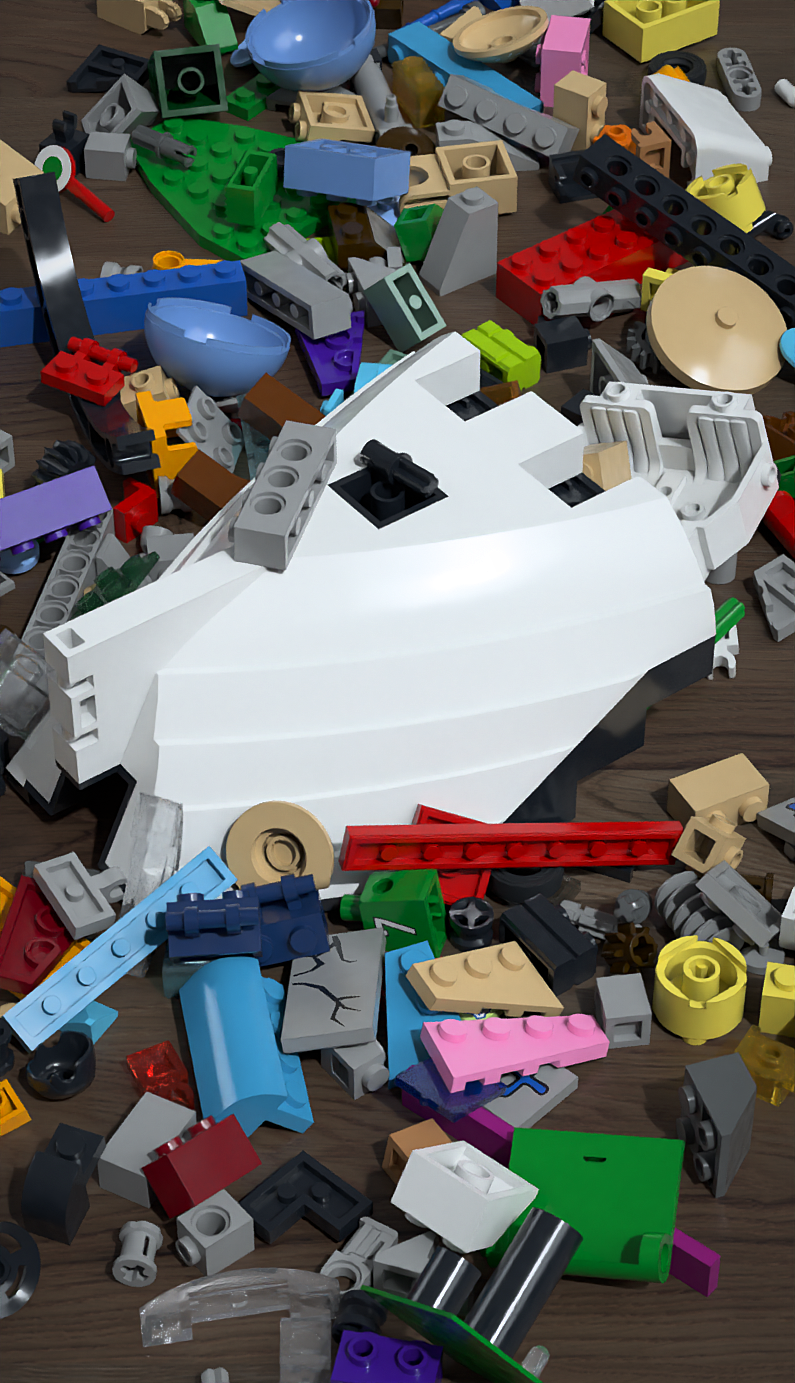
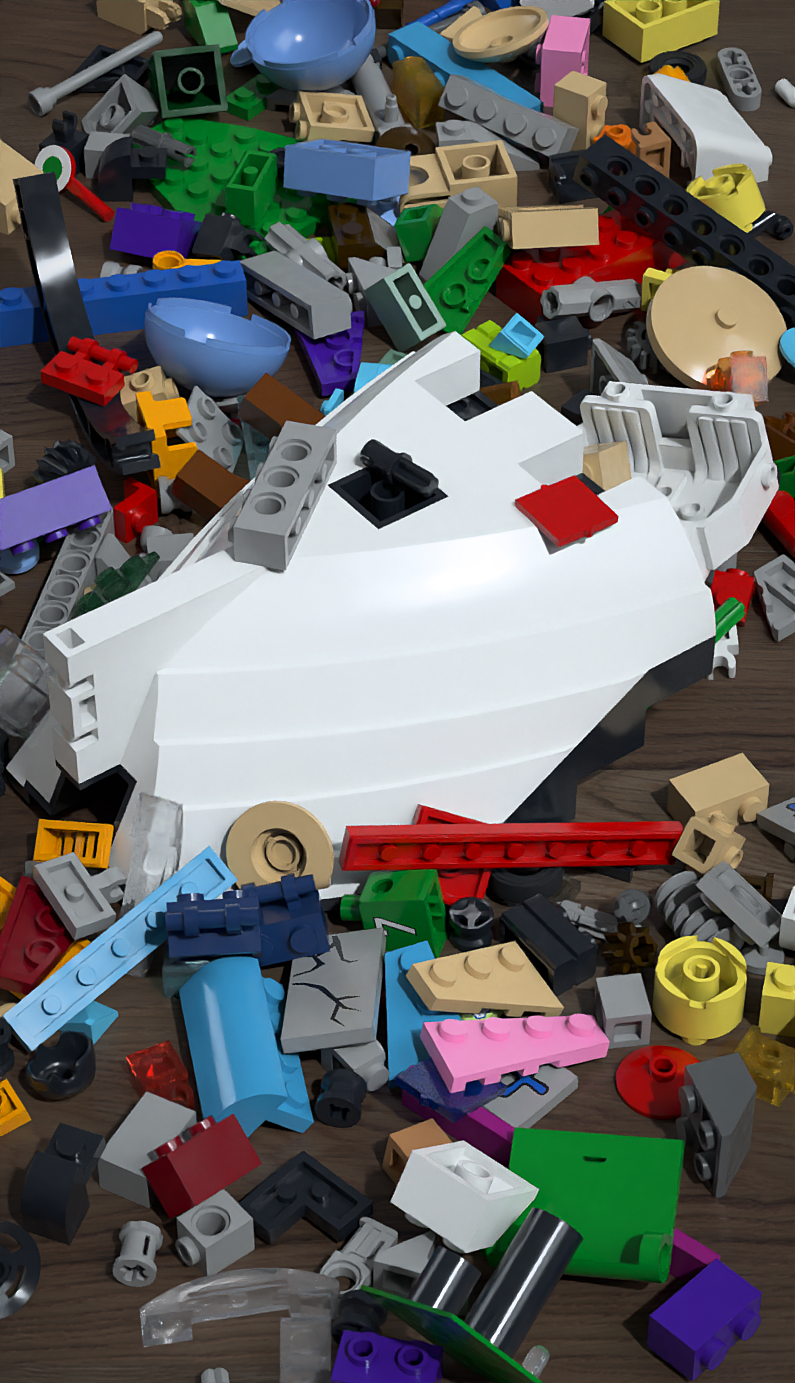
none -> light grey piece [27,31,163,117]
none -> light orange slope [33,819,114,869]
none -> black brick [98,136,168,202]
none -> dark purple slope [110,202,203,259]
none -> black brick [192,213,264,261]
none -> black wheel [315,1069,367,1128]
none -> green wing [423,225,512,335]
none -> medium azure slope [489,313,545,359]
none -> tan arch [497,204,599,249]
none -> red piece [515,475,619,548]
none -> red dish [616,1045,700,1120]
none -> dark purple brick [647,1258,762,1381]
none -> clear orange brick [706,350,769,408]
none -> red bracket [711,568,756,627]

